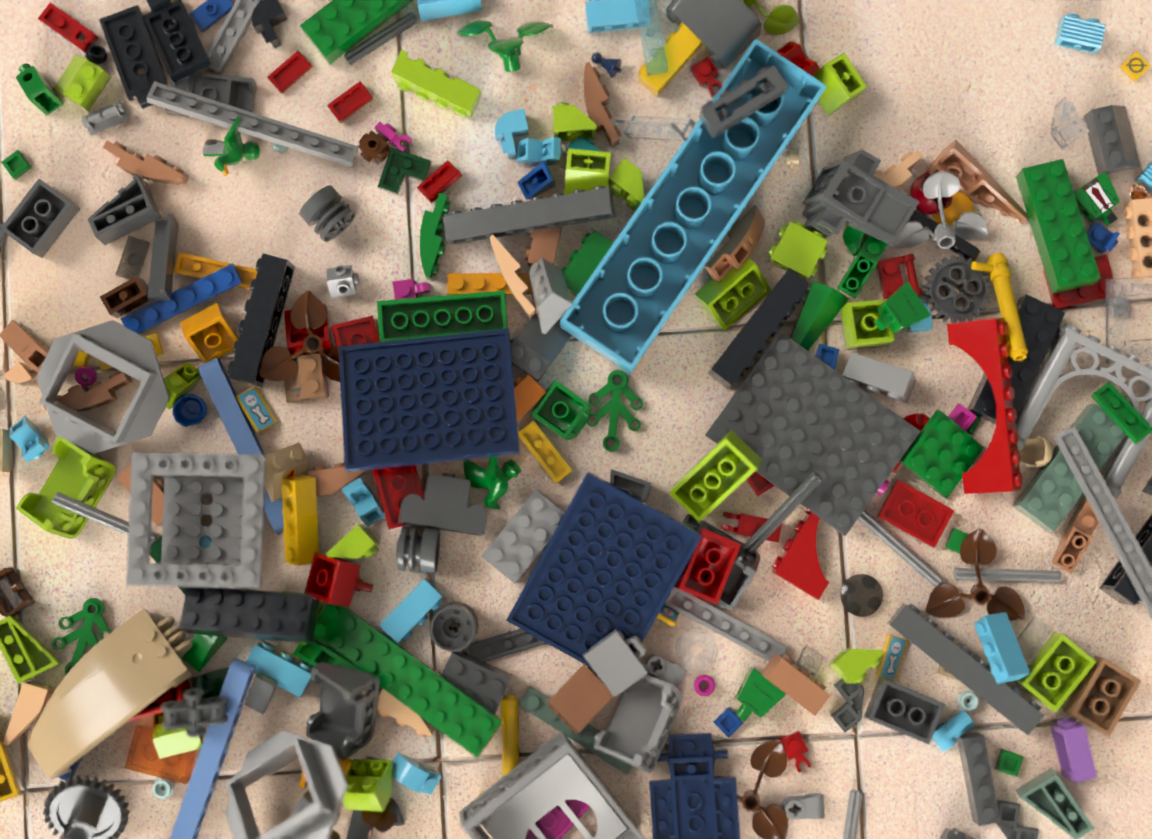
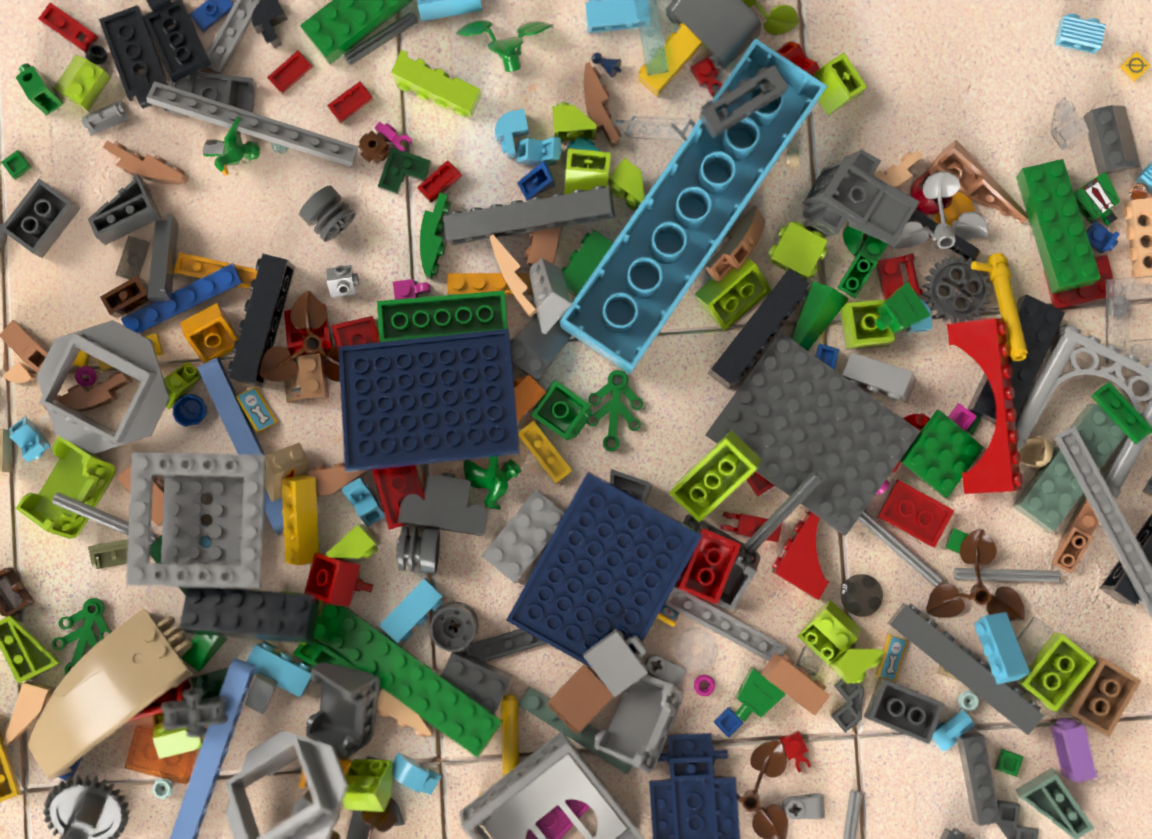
none -> olive hinge [88,539,128,569]
none -> lime slope [797,599,862,665]

